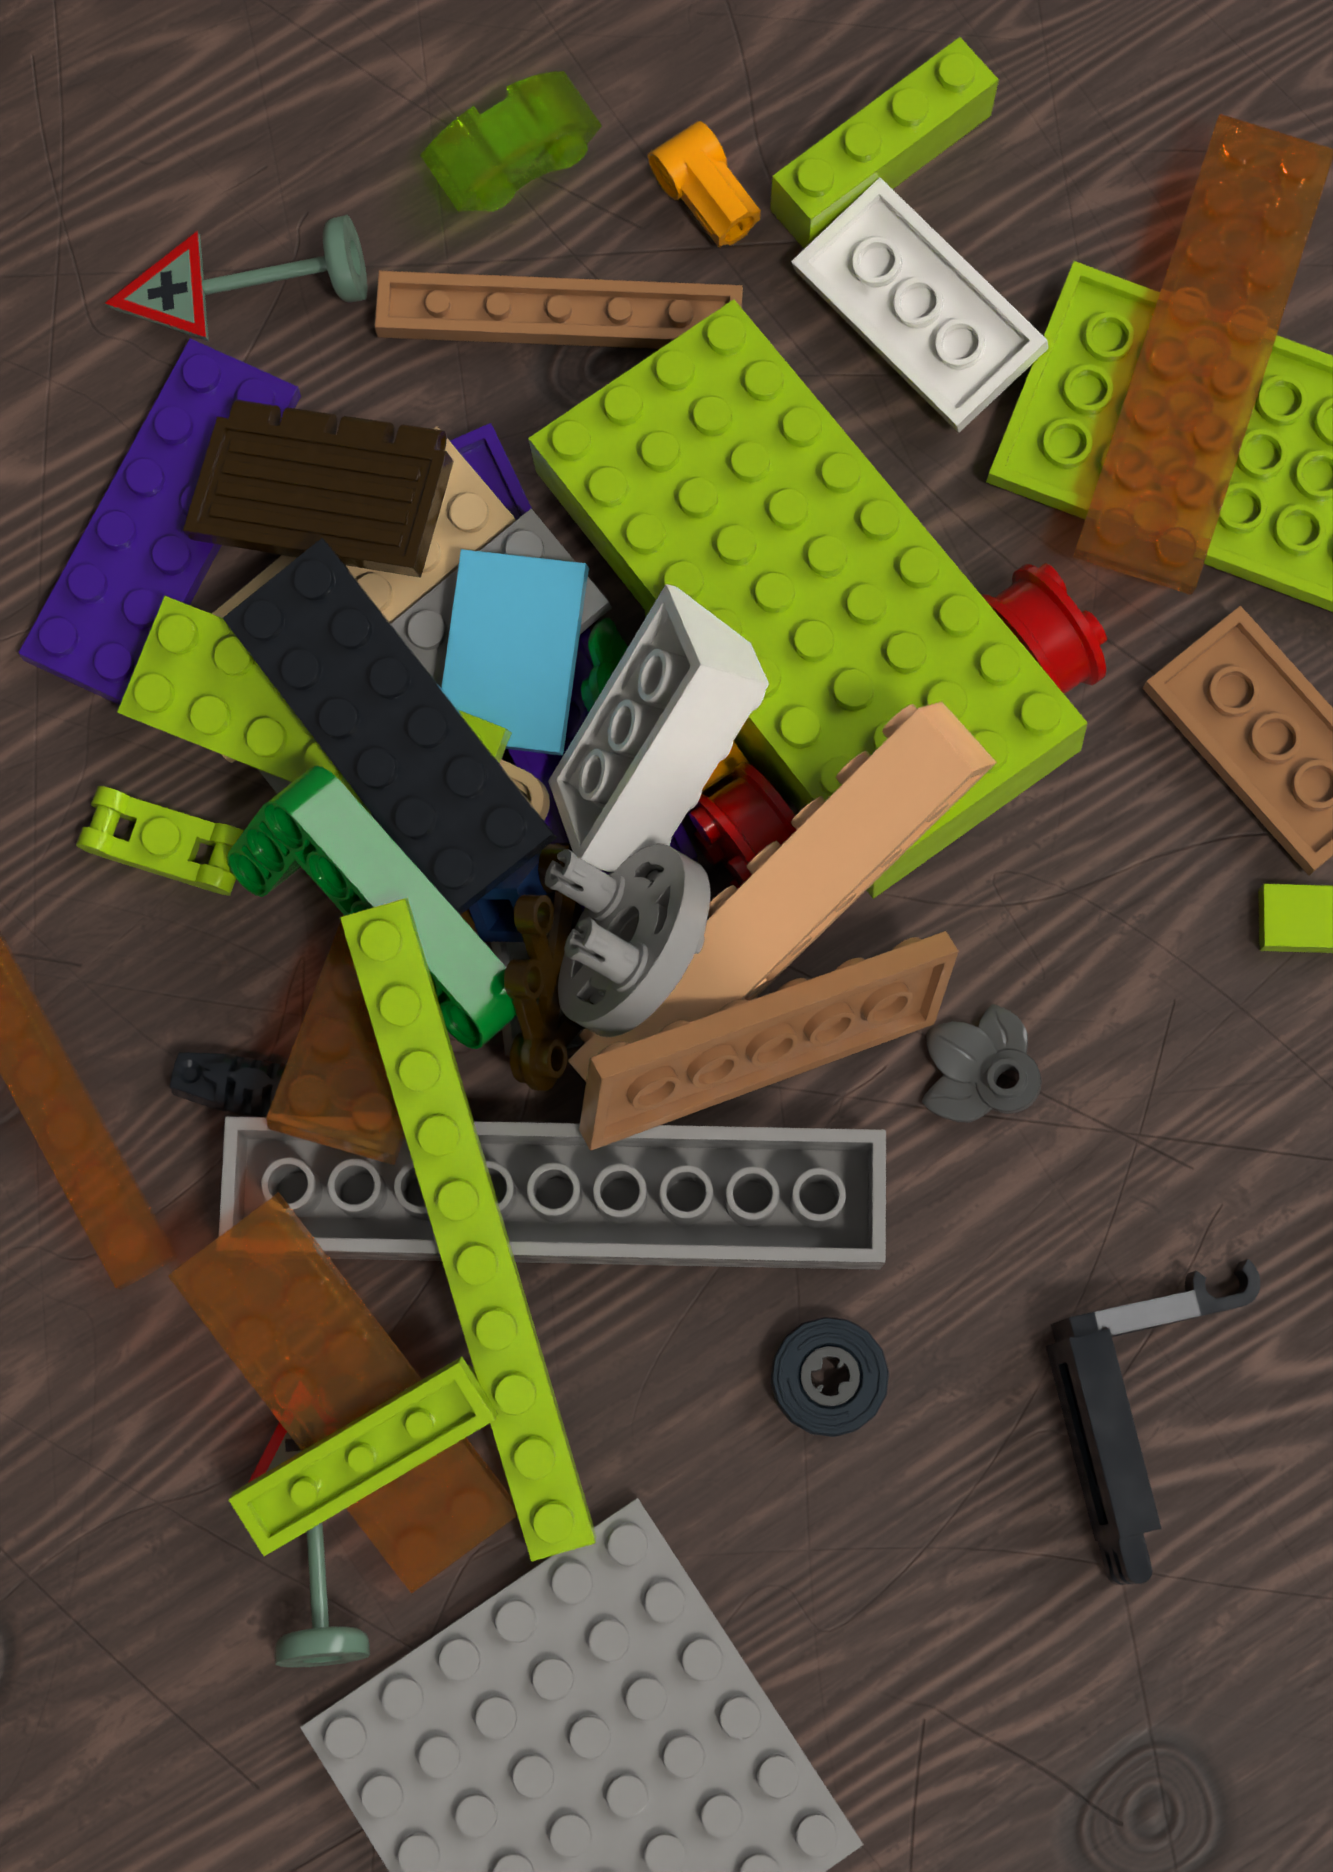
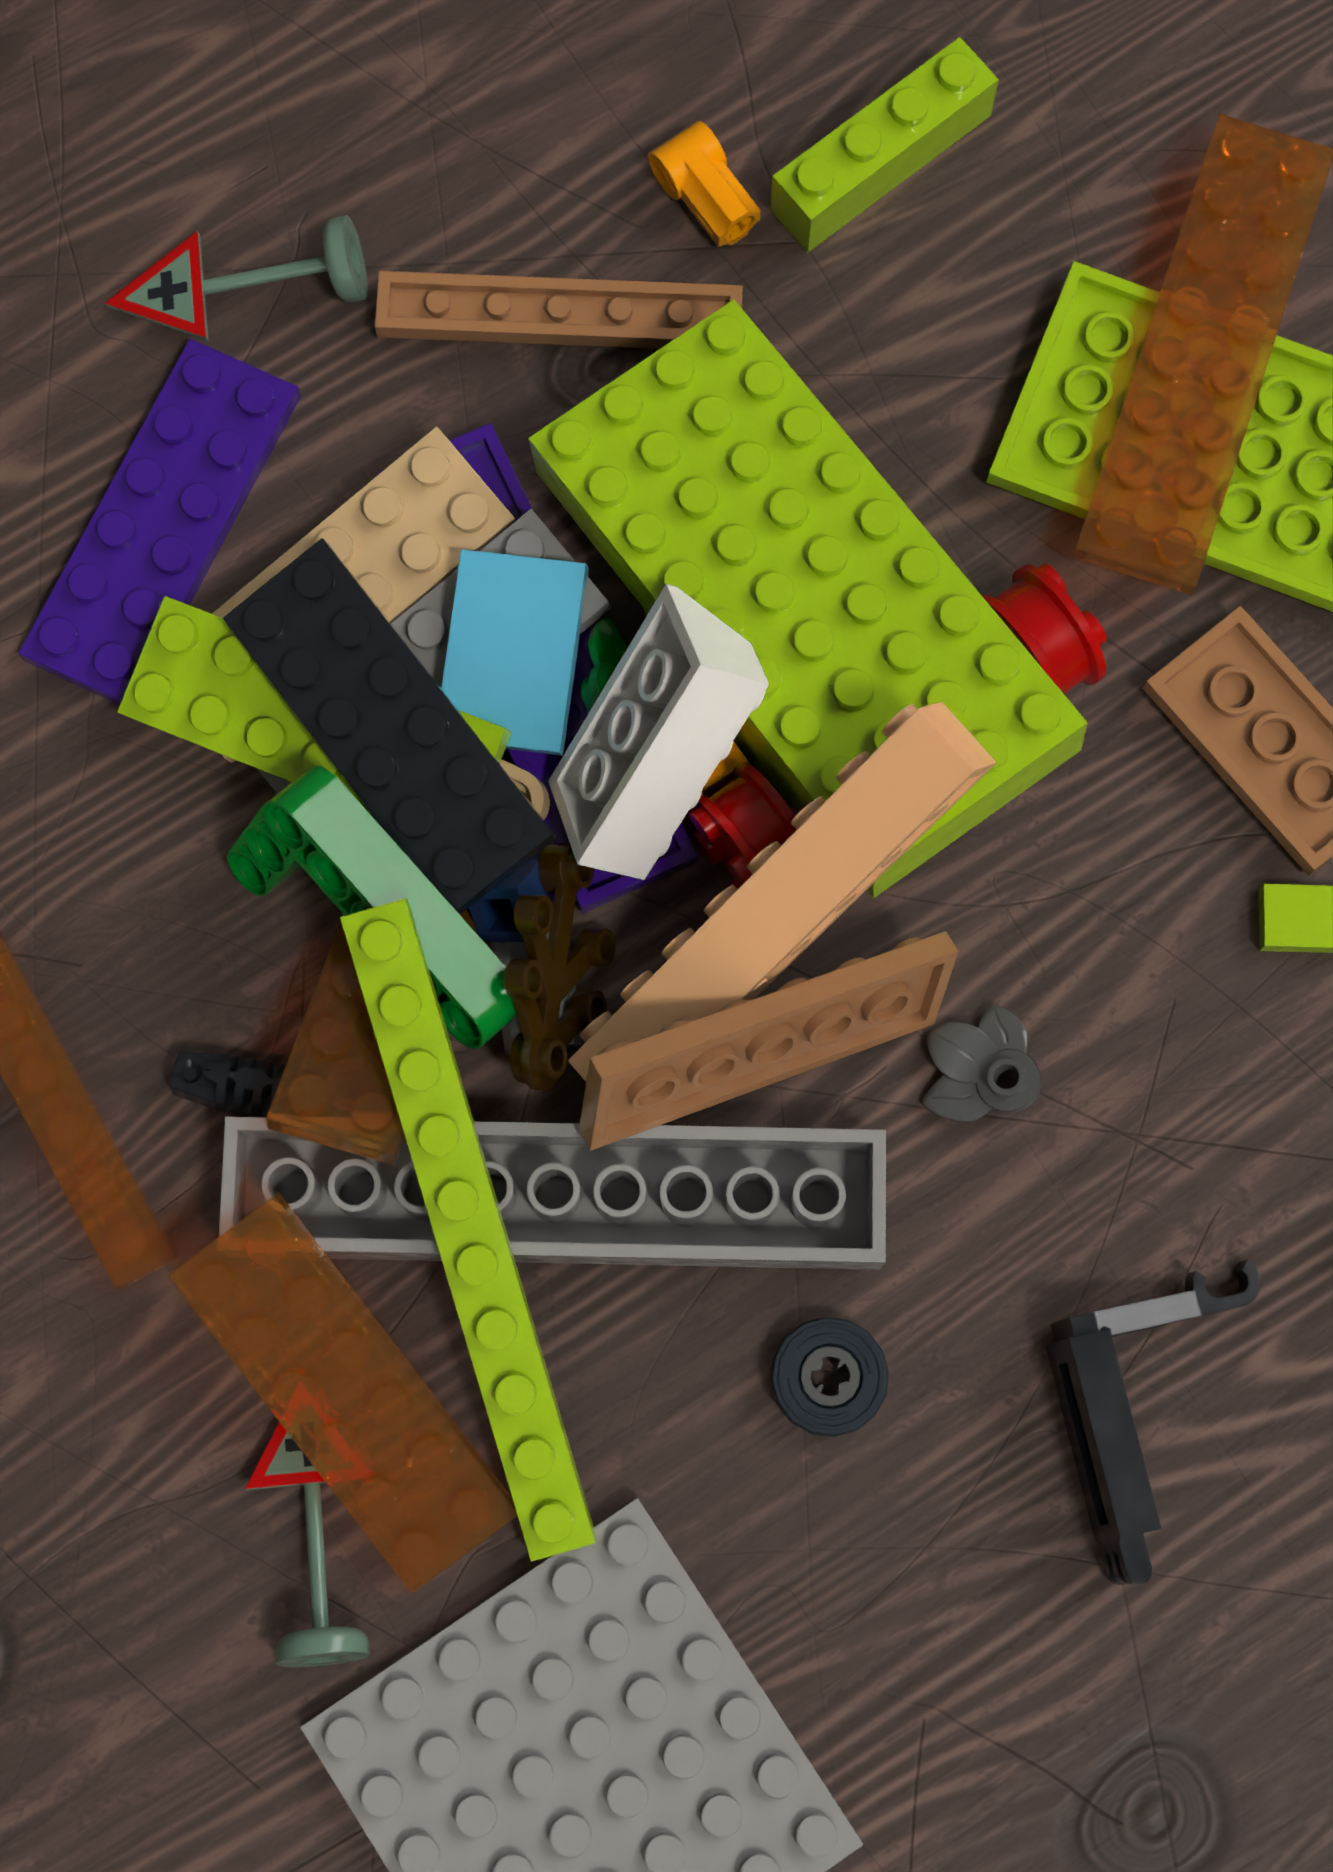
lime plate [76,786,243,896] -> none
dark brown hinge [183,400,454,578] -> none
lime piece [228,1356,497,1556] -> none
clear neon green brick [420,71,602,212] -> none
light grey piece [545,844,710,1037] -> none
white plate [791,178,1049,433] -> none

